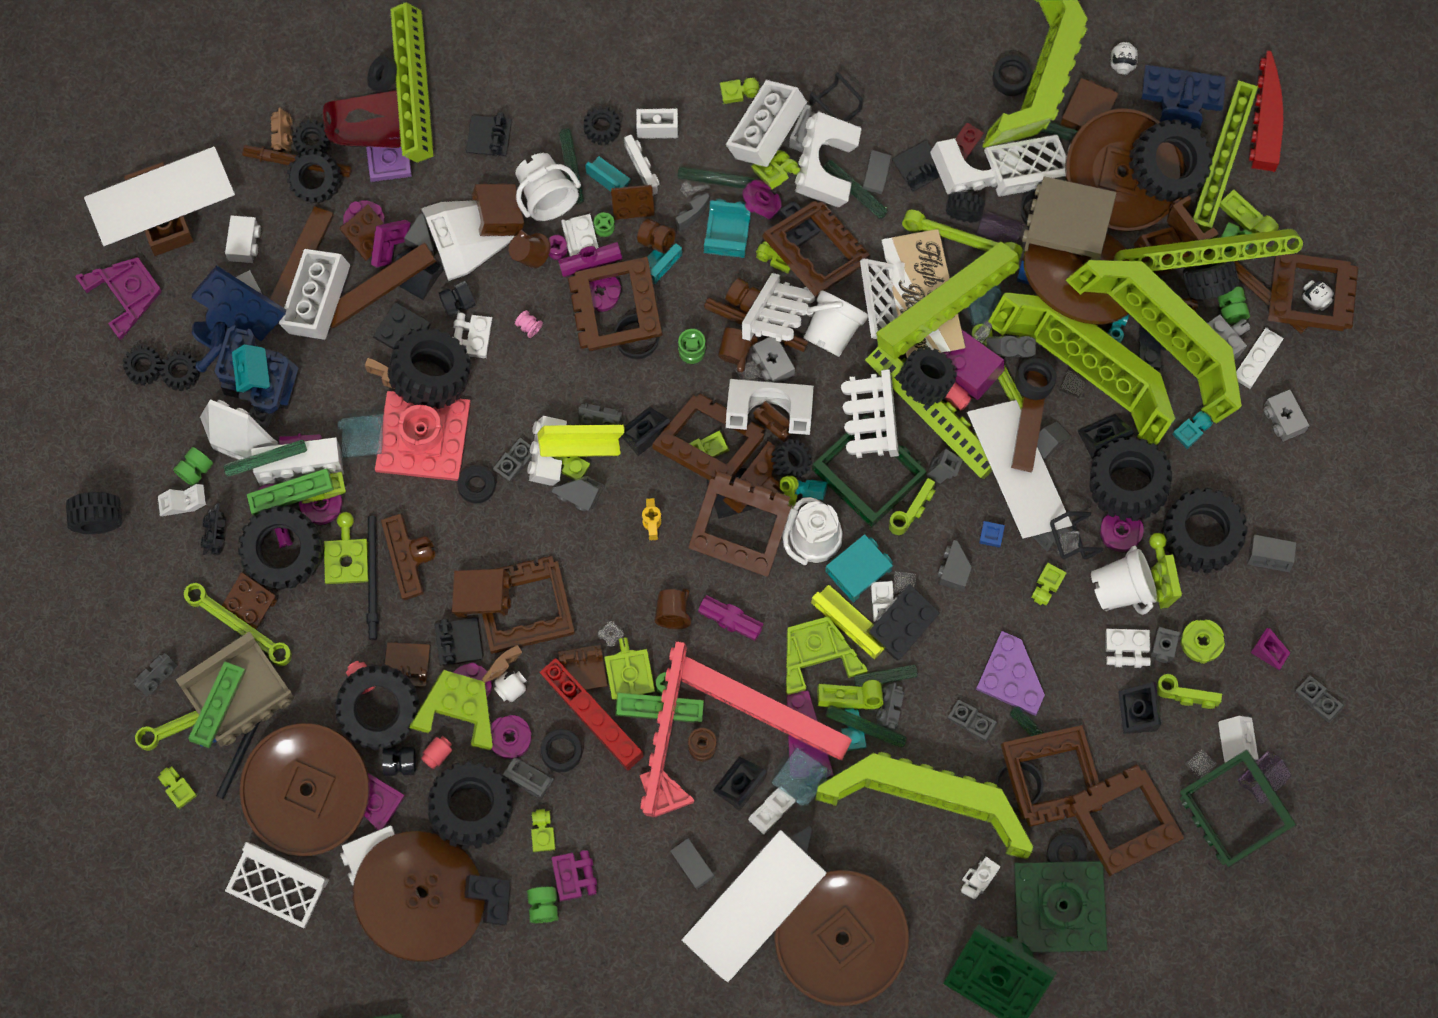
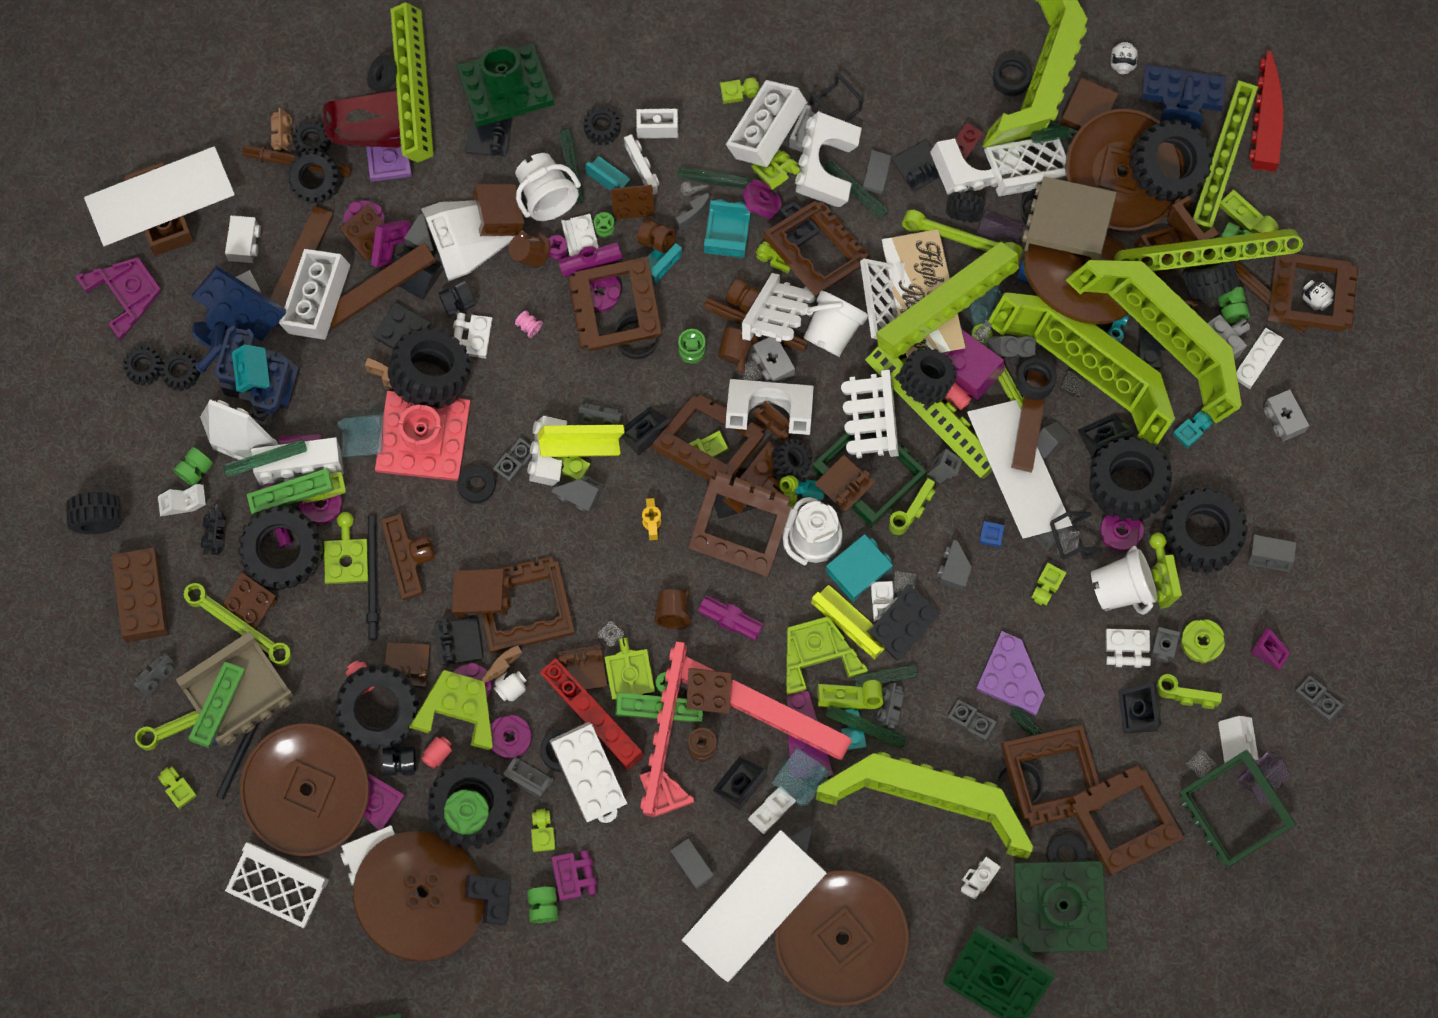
none -> reddish brown brick [112,548,169,643]
none -> bright green tile [444,790,488,834]
none -> dark green piece [456,43,555,127]
none -> white piece [549,722,627,823]
none -> reddish brown hinge [687,668,733,714]
none -> reddish brown hinge [815,455,875,513]
none -> clear green axle [1030,126,1069,144]

